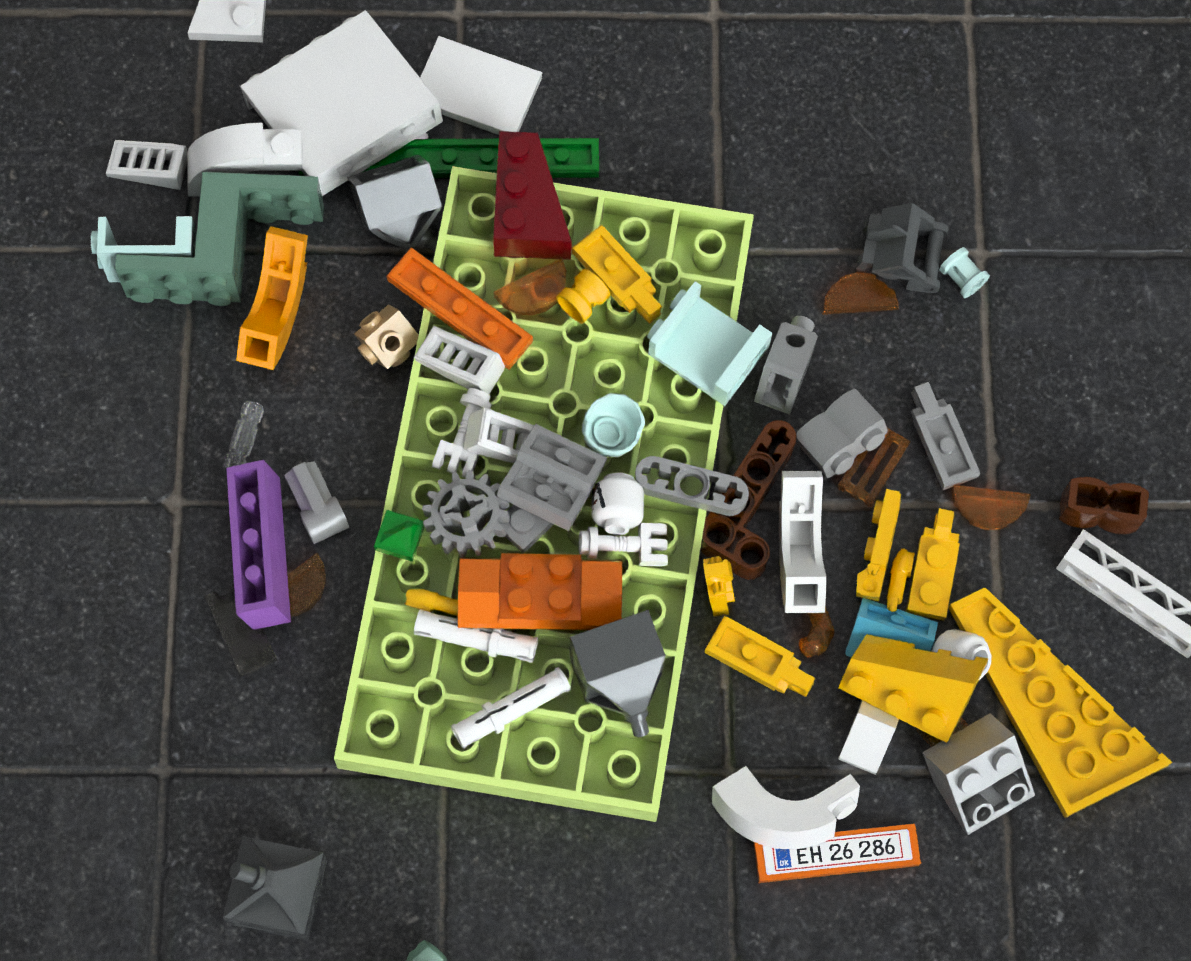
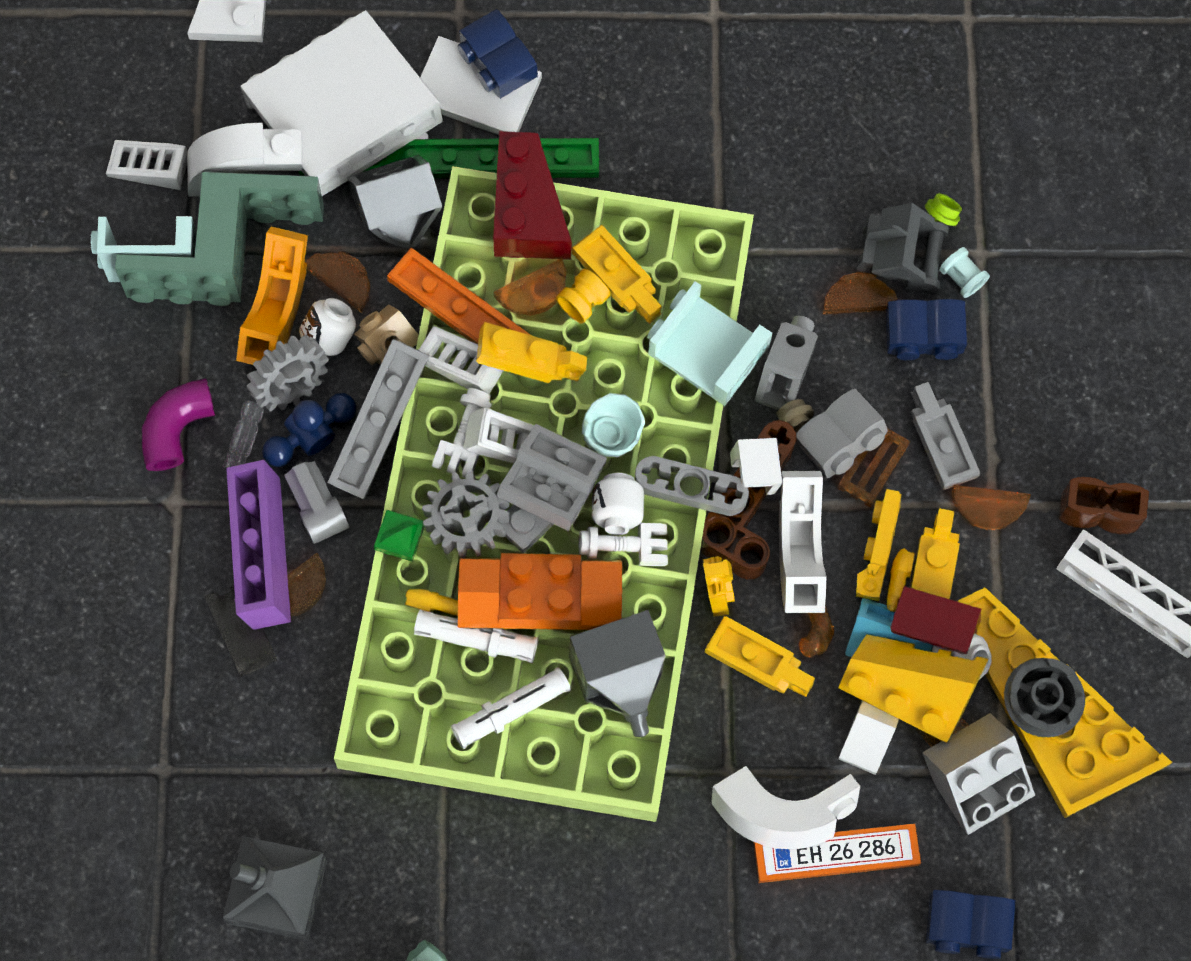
none -> magenta cylinder [142,378,215,471]
none -> light grey gear [247,335,329,411]
none -> dark blue piece [262,393,357,467]
none -> white head [299,298,356,356]
none -> clear orange tile [305,251,370,313]
none -> light grey fence [327,339,430,499]
none -> dark blue brick [457,9,538,99]
none -> yellow hinge [476,322,587,383]
none -> white panel [730,438,782,495]
none -> dark tan plate [776,399,814,433]
none -> dark blue brick [886,299,967,360]
none -> dark red panel [891,586,981,654]
none -> lime plate [925,193,962,226]
none -> dark blue brick [926,890,1016,959]
none -> dark grey cone [1004,658,1085,737]

